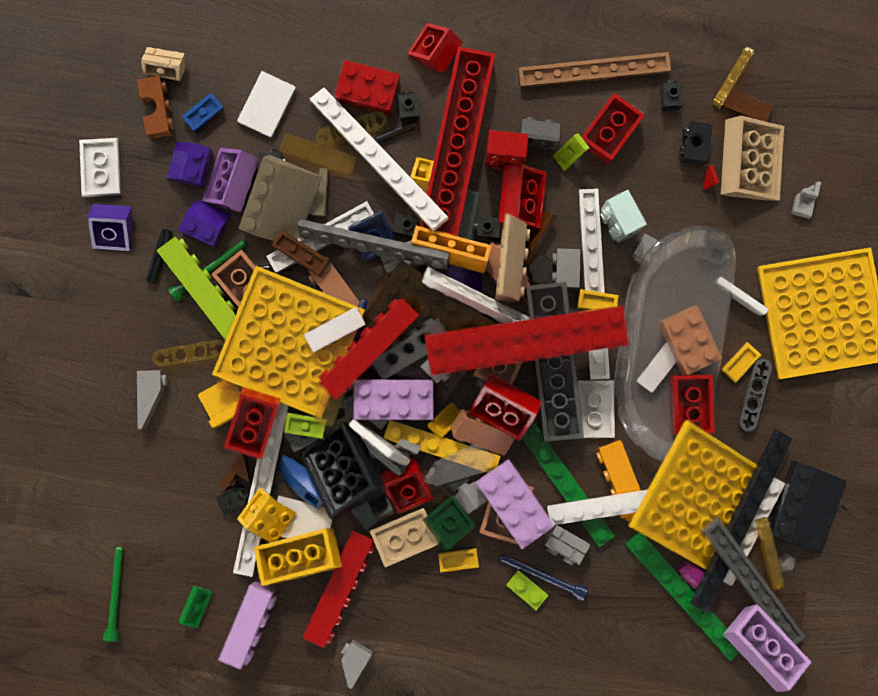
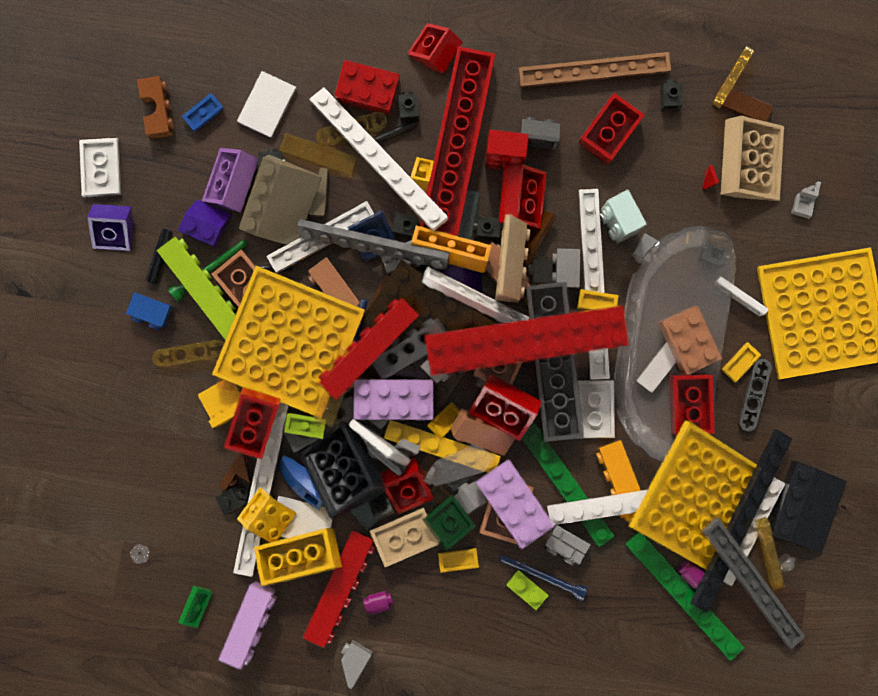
green piece [103,546,123,642] -> none
light grey slope [137,370,167,429] -> none
tan brick [141,47,186,81] -> none
dark purple slope [167,142,213,188] -> none
reddish brown tile [271,230,330,277] -> none
white tile [304,307,366,352] -> none
lime plate [553,133,589,171] -> none
black brick [679,121,713,166] -> none
lavender brick [723,604,811,692] -> none
none -> blue brick [126,292,174,330]
none -> clear plate [130,544,149,563]
none -> magenta brick [363,590,393,614]

